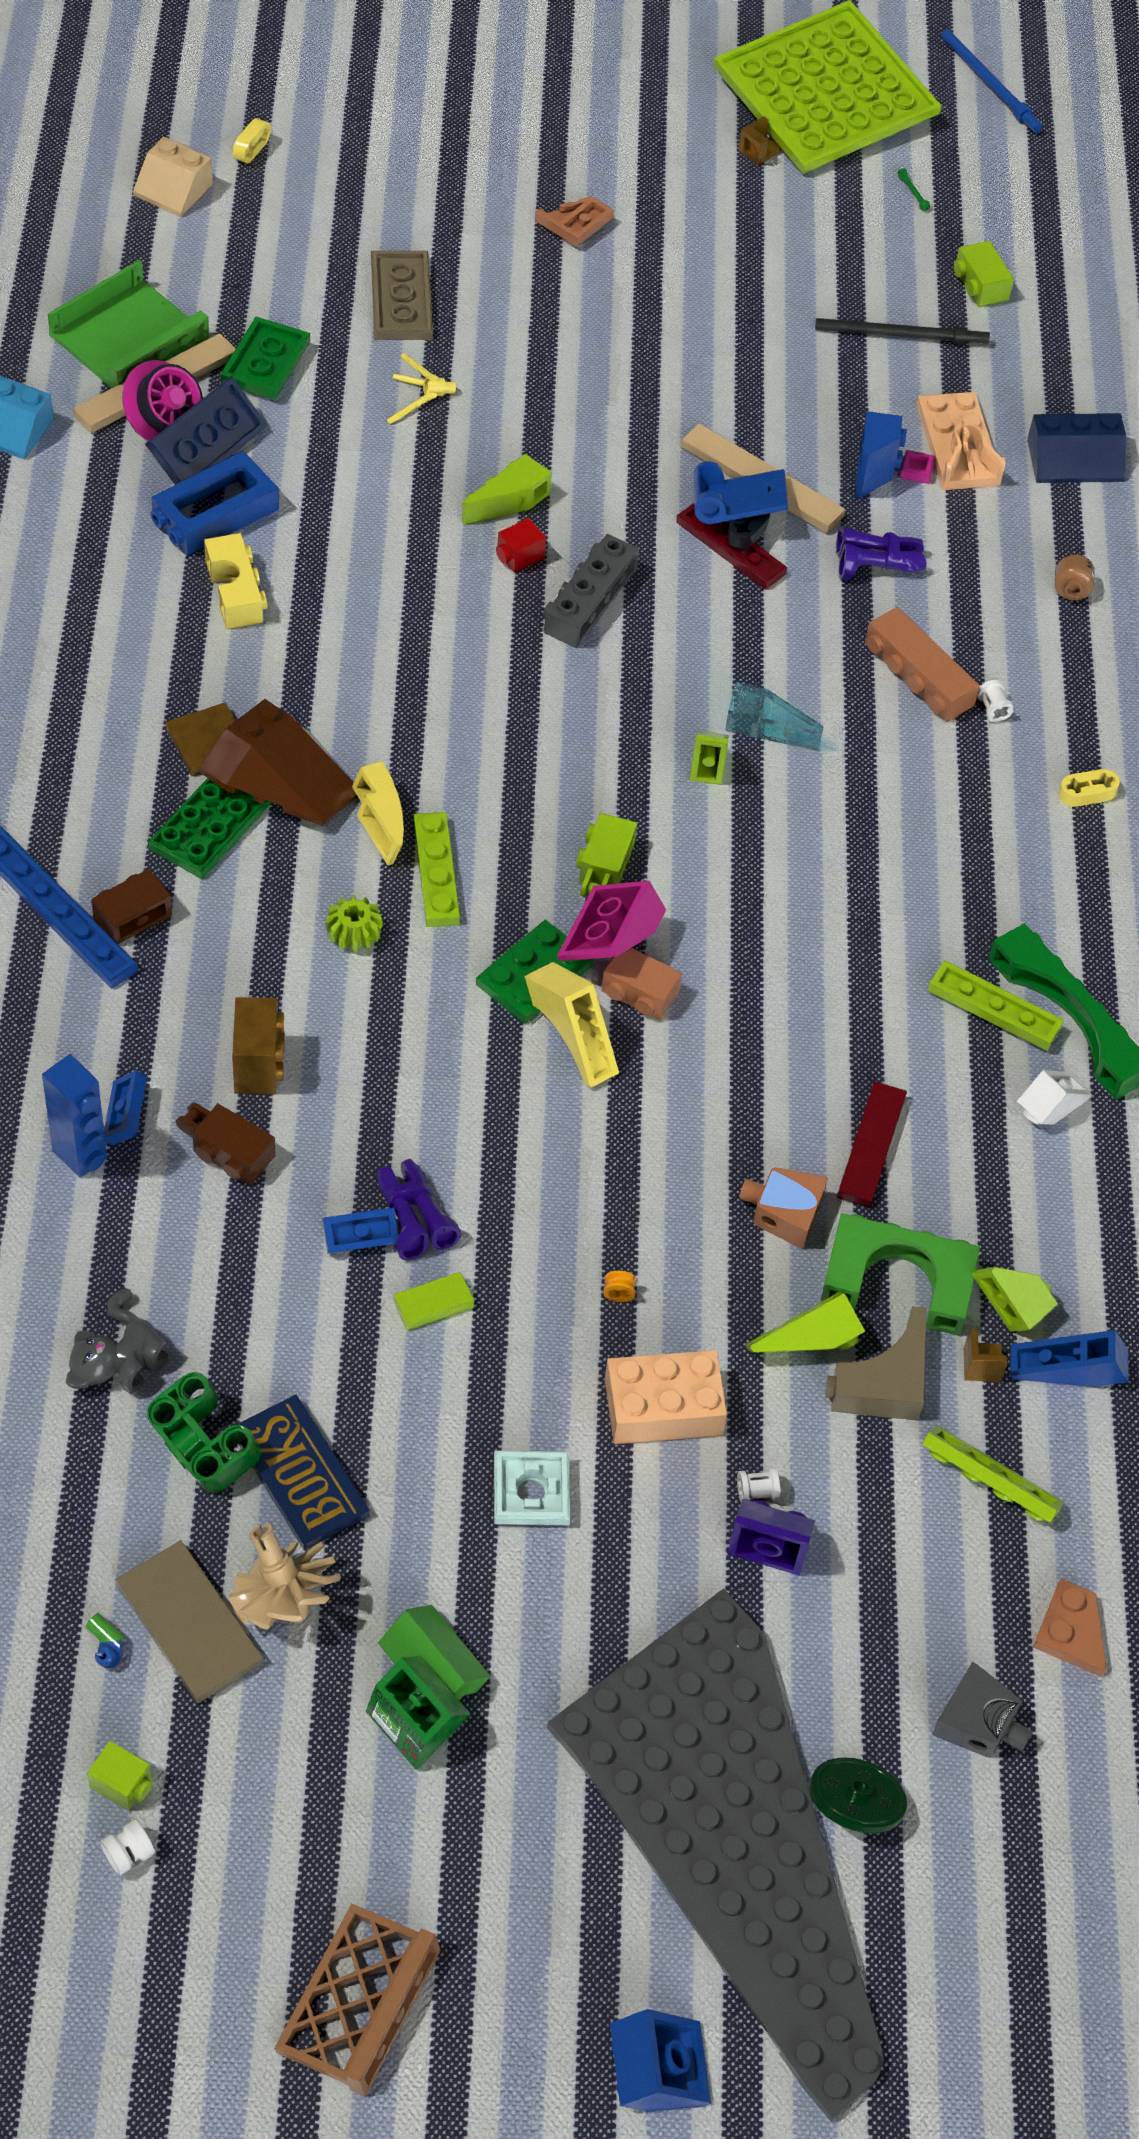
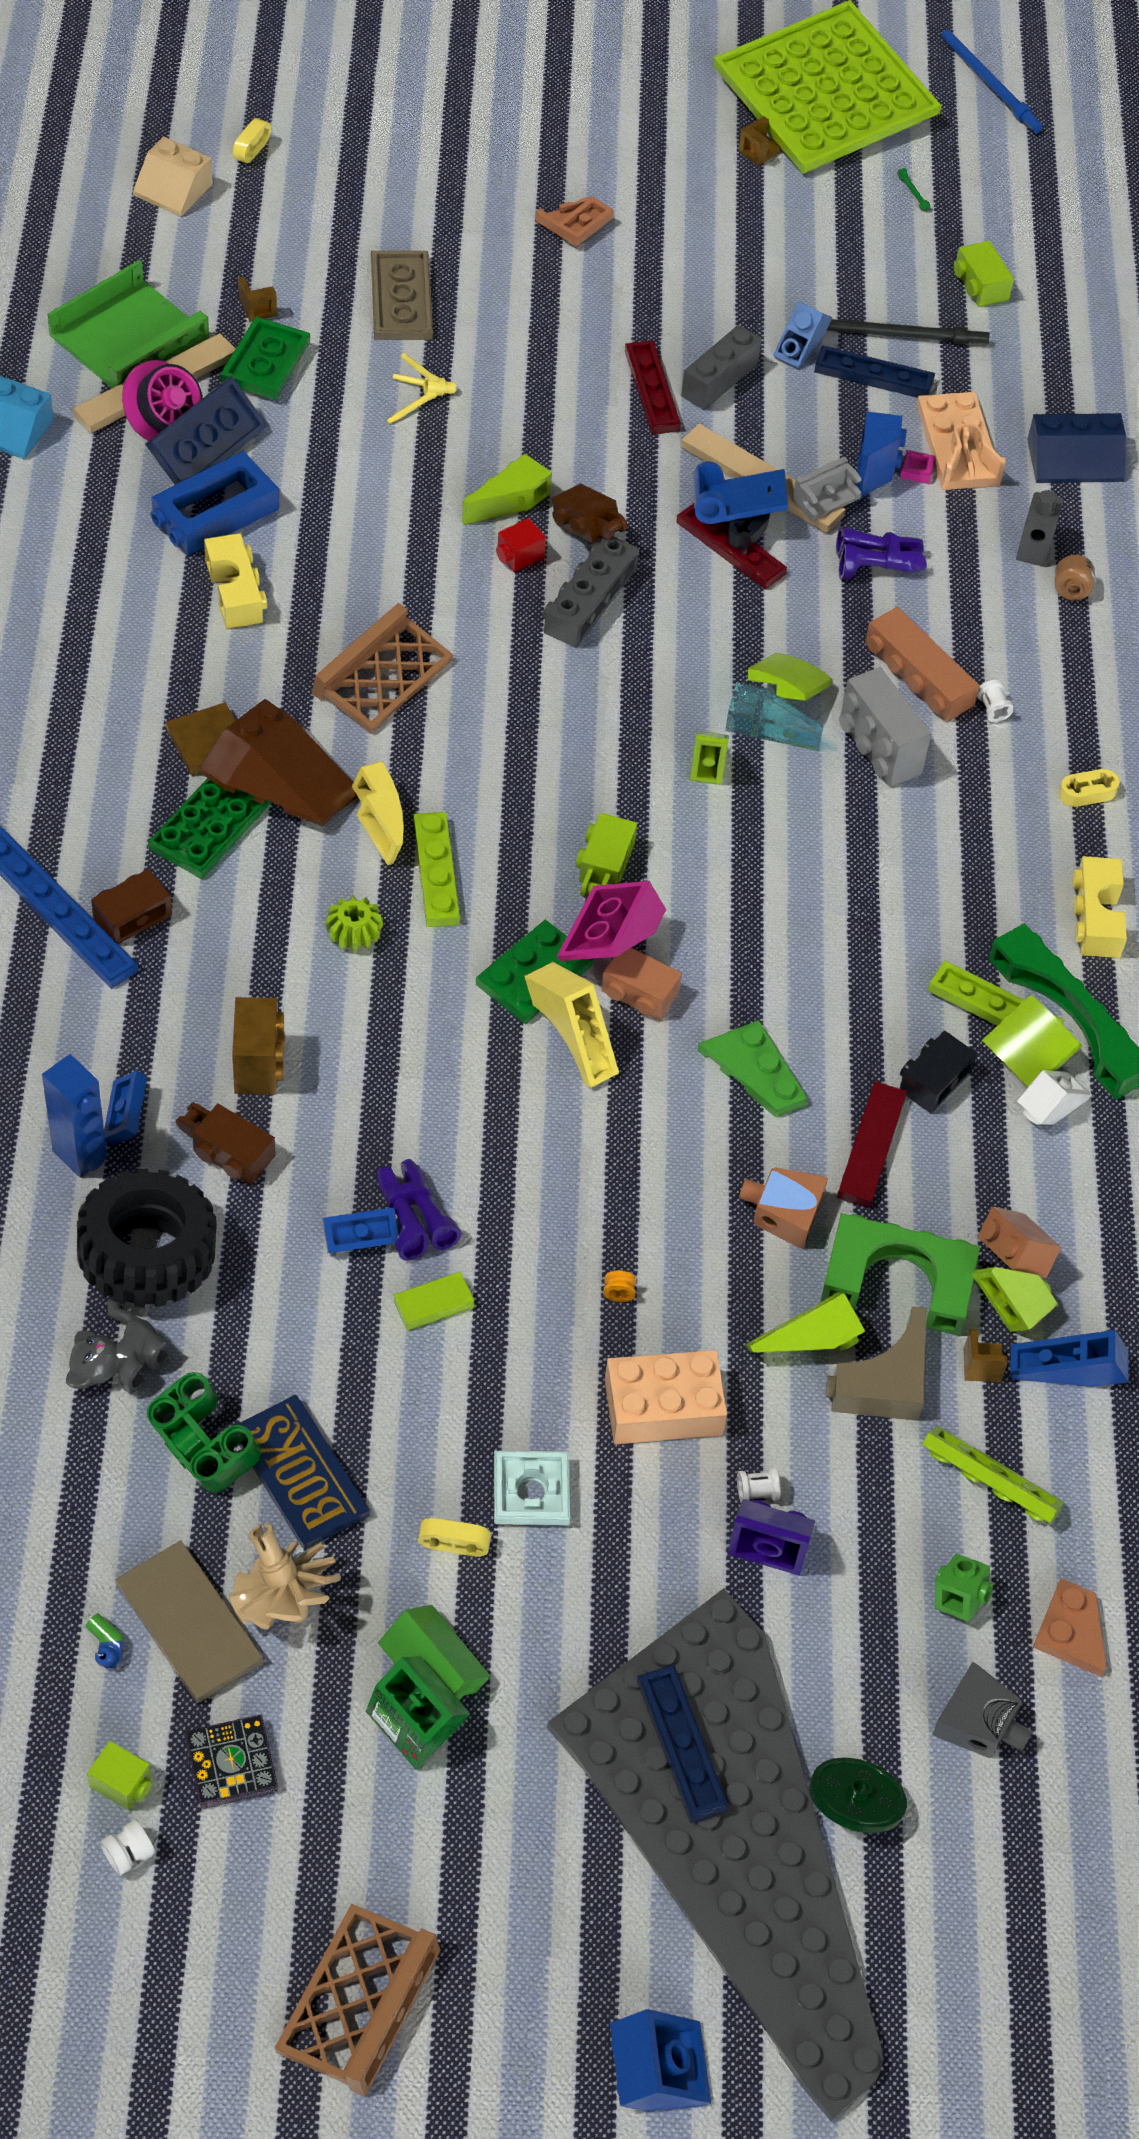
none -> black tyre [77,1168,217,1308]
none -> tile [184,1714,278,1810]
none -> pearl gold panel [238,276,277,322]
none -> medium nougat fence [312,603,454,734]
none -> light yellow beam [418,1518,492,1557]
none -> reddish brown brick [551,483,627,543]
none -> dark red tile [625,340,681,435]
none -> dark blue tile [637,1665,729,1823]
none -> dark grey brick [681,324,762,410]
none -> bright green wing [697,1020,807,1117]
none -> lime slope [748,653,833,701]
none -> medium blue slope [773,301,832,368]
none -> light grey hinge [792,456,862,521]
none -> dark blue tile [814,345,935,398]
none -> light grey brick [839,667,932,788]
none -> black brick [899,1030,977,1114]
none -> bright green brick [935,1553,993,1622]
none -> nougat brick [978,1206,1061,1278]
none -> lime slope [982,994,1082,1088]
none -> dark grey torso [1016,490,1064,567]
none -> light yellow arch [1072,856,1127,958]

